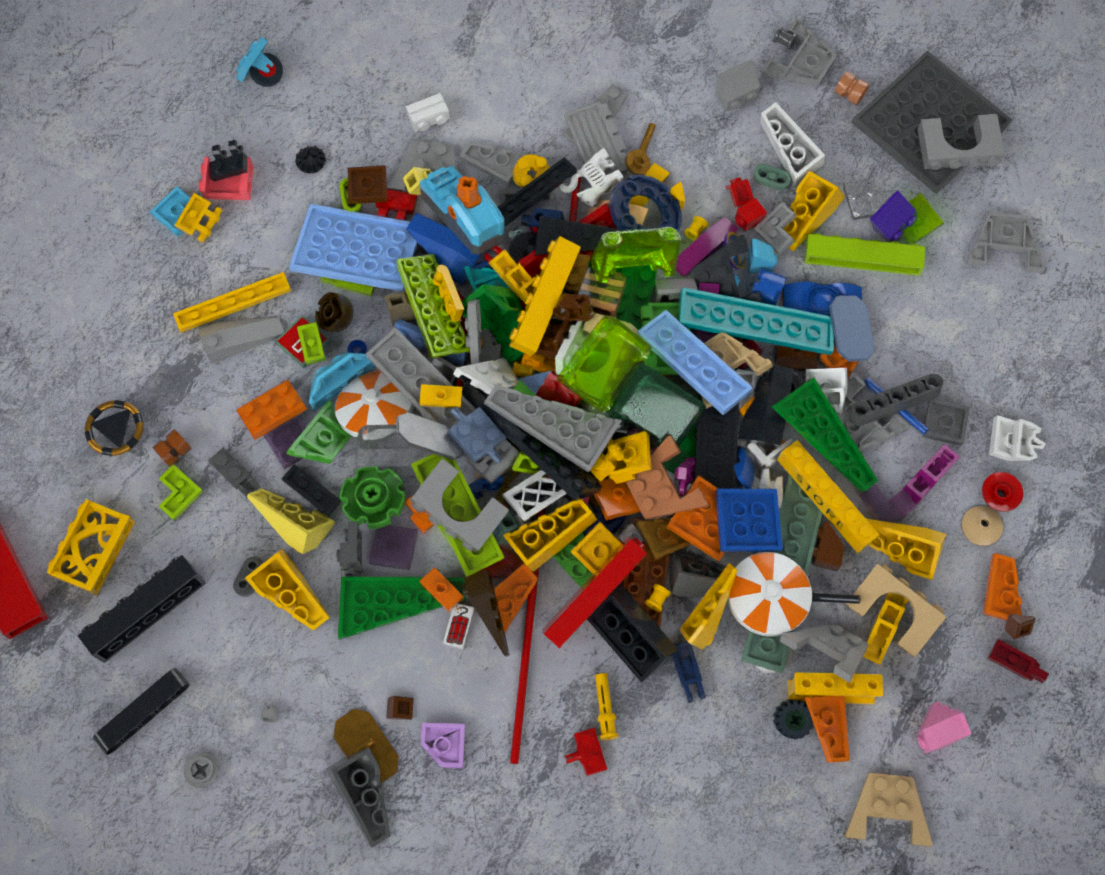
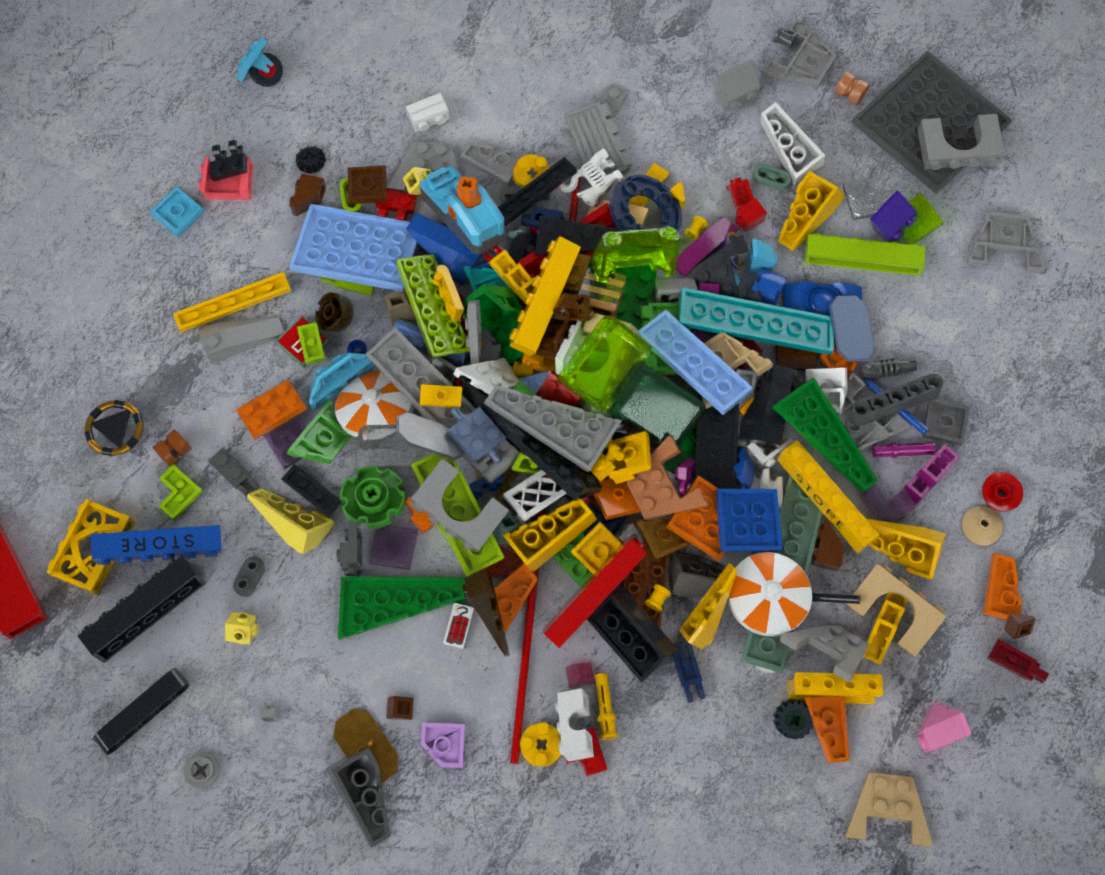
yellow plate [174,193,223,243] -> none
yellow wedge [245,548,330,630] -> none
orange plate [419,567,464,612] -> none
pearl gold piece [625,123,656,175] -> none
light grey plate [754,202,796,255] -> none
white plate [989,416,1046,461] -> none
none -> blue brick [91,525,222,565]
none -> light yellow brick [225,612,259,645]
none -> reddish brown slope [289,173,327,216]
none -> yellow plate [520,722,561,767]
none -> white arch [555,688,594,761]
none -> clear pink slope [566,662,595,688]
none -> dark grey hinge [860,358,917,378]
none -> magenta pin [872,442,936,458]

